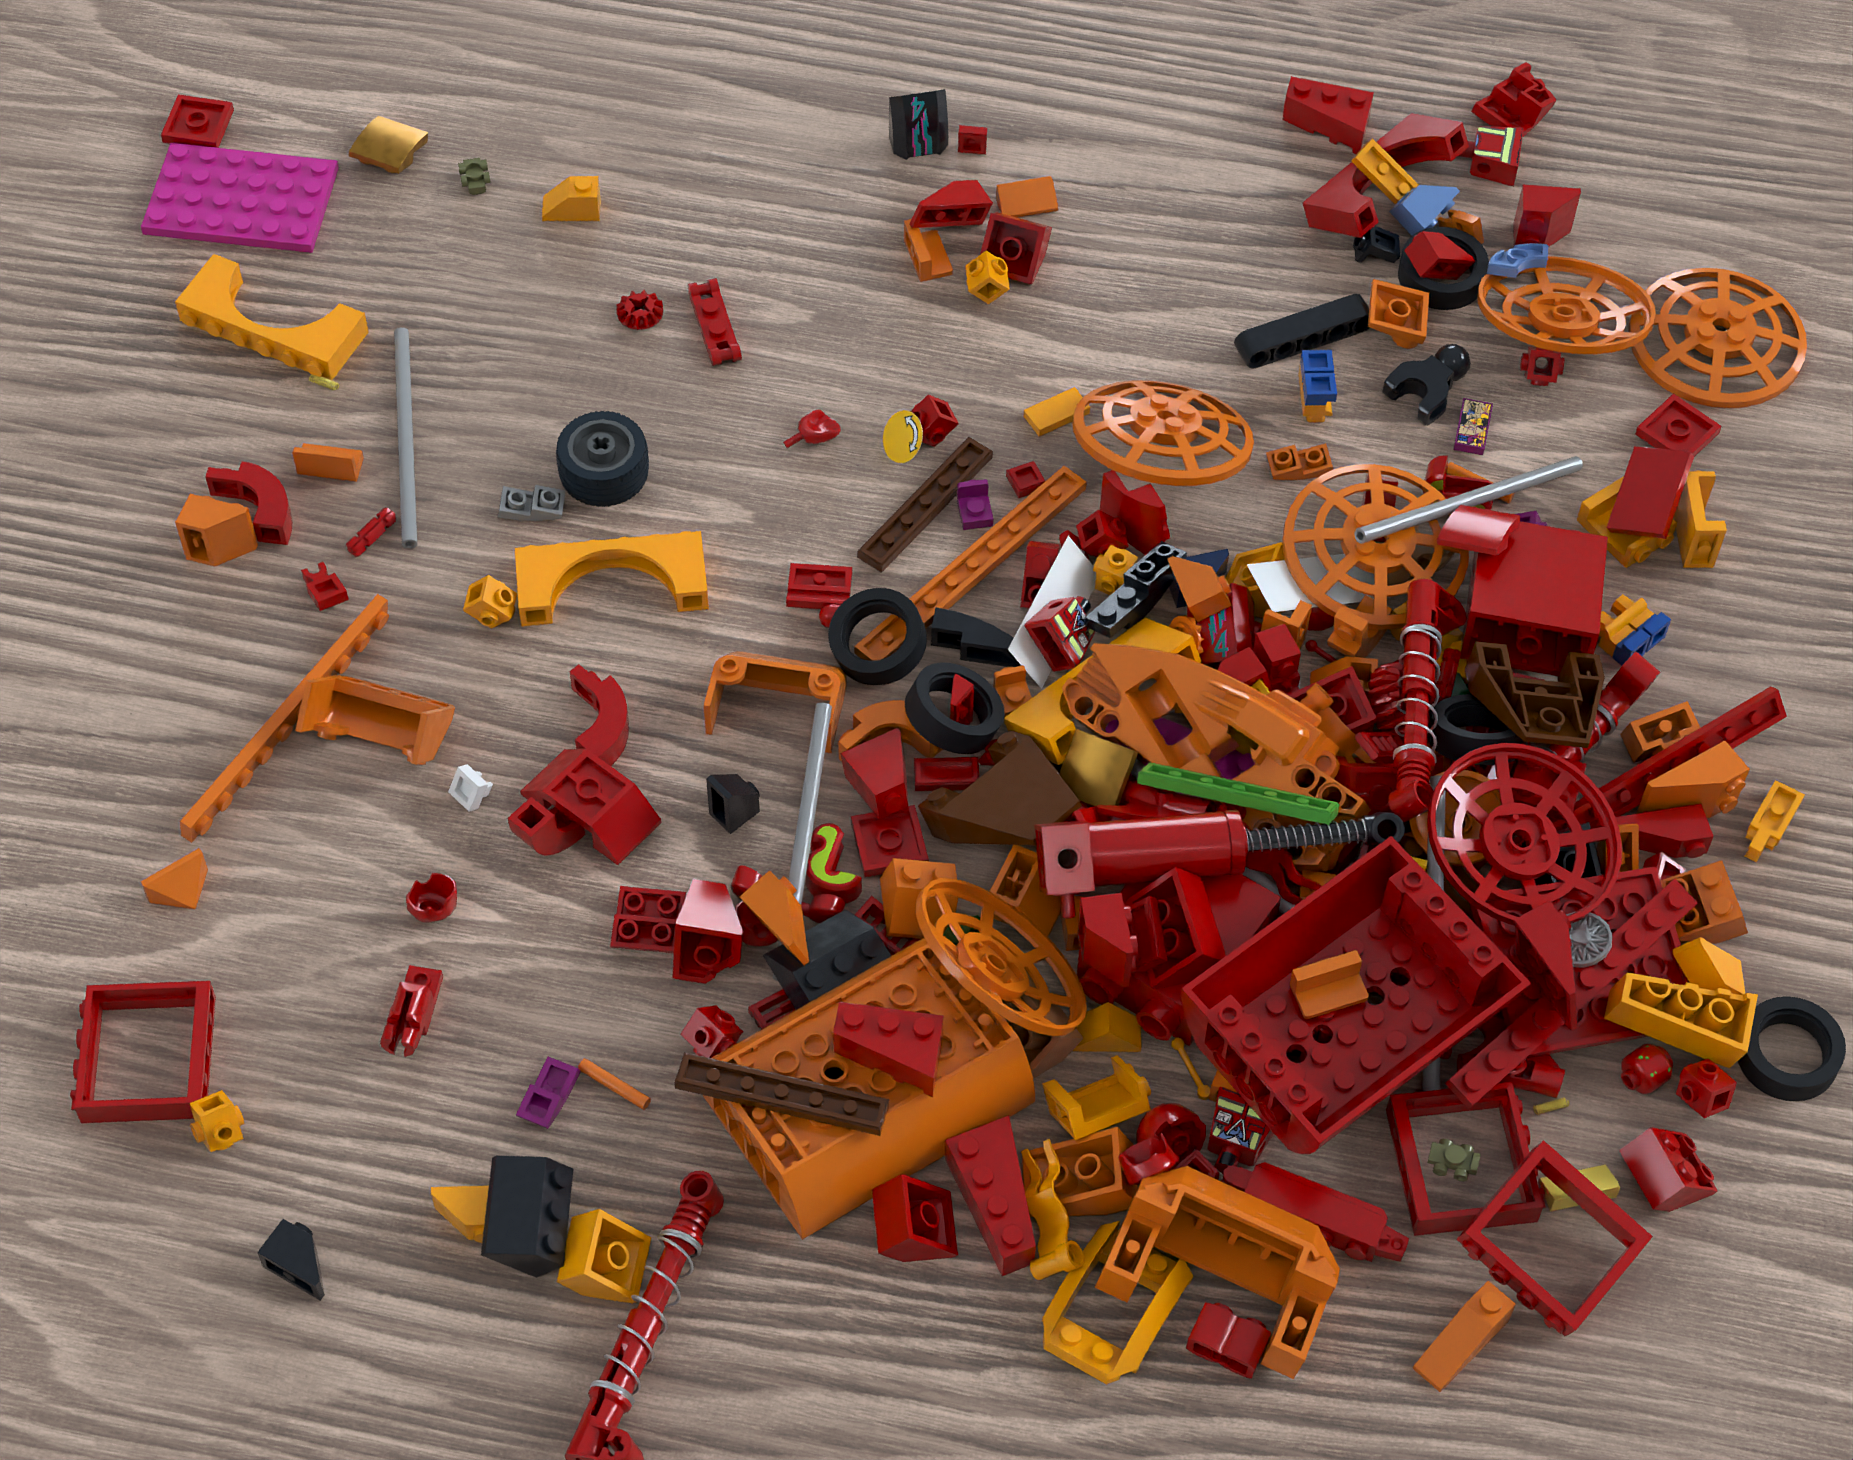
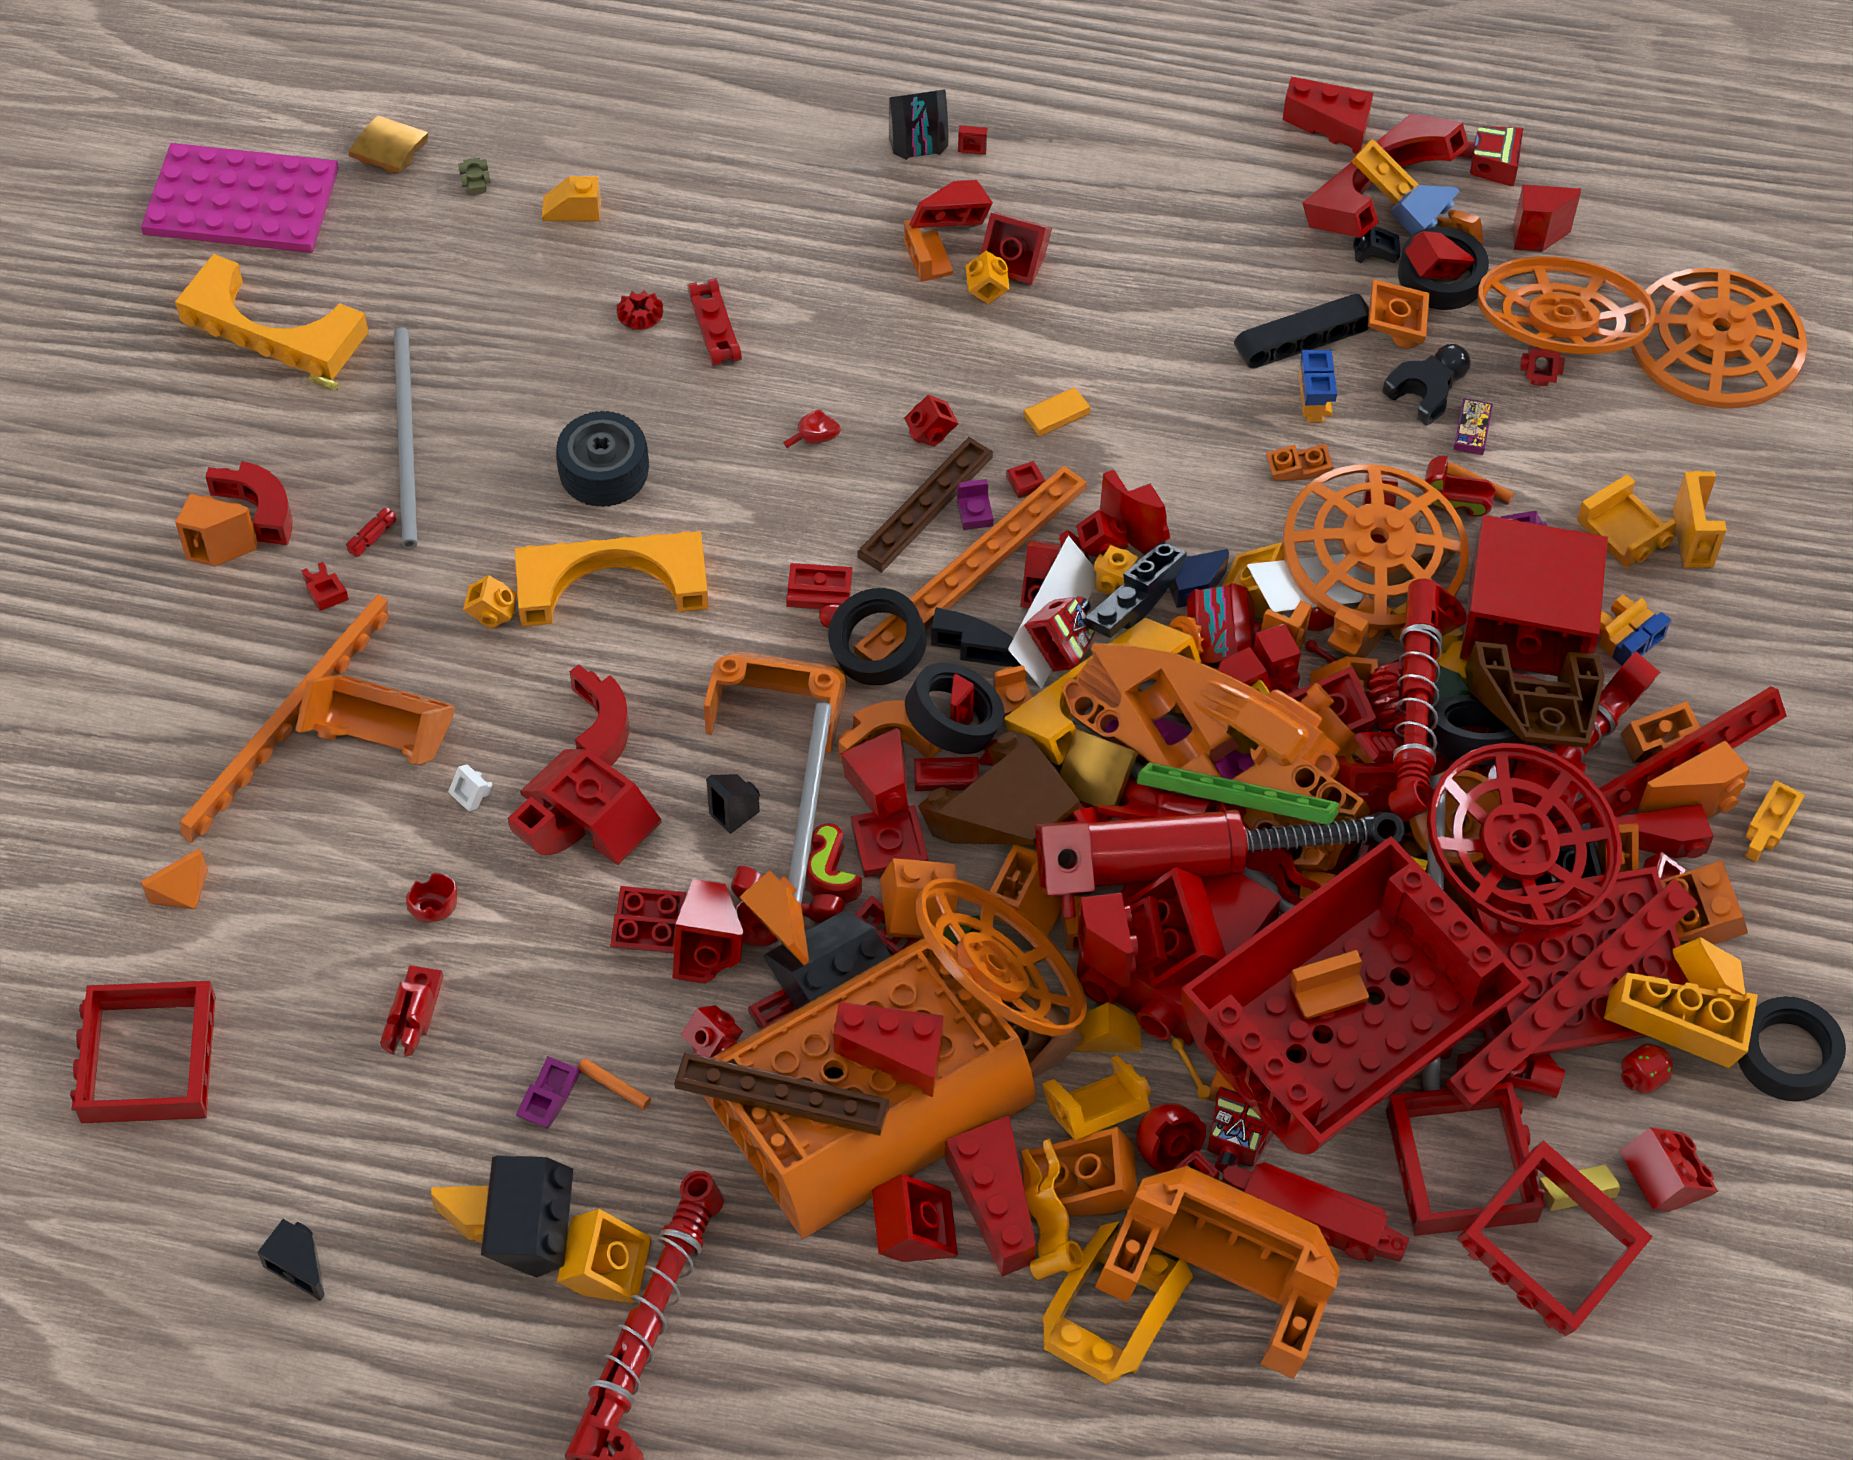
red plate [161,94,234,148] -> none
light orange brick [189,1090,245,1152] -> none
orange panel [292,443,364,482] -> none
light grey slope [498,485,565,521] -> none
yellow sticker [883,410,923,463] -> none
orange slope [996,176,1058,217] -> none
orange dish [1072,380,1254,486] -> none
red hair [1118,1133,1179,1186] -> none
orange slope [1167,556,1232,622] -> none
red brick [1186,1302,1271,1379] -> none
light grey piece [1354,456,1583,544] -> none
orange slope [1413,1281,1516,1392] -> none
olive piece [1427,1139,1481,1182] -> none
red axle [1433,648,1461,703] -> none
red slope [1437,505,1520,556] -> none
red slope [1471,62,1556,137] -> none
medium blue tile [1487,243,1549,278] -> none
red slope [1514,901,1577,1031] -> none
light yellow leg [1533,1097,1569,1115] -> none
light grey wheel [1566,912,1612,968] -> none
red tile [1606,446,1694,539] -> none
red plate [1635,393,1722,457] -> none
red brick [1676,1058,1737,1119] -> none

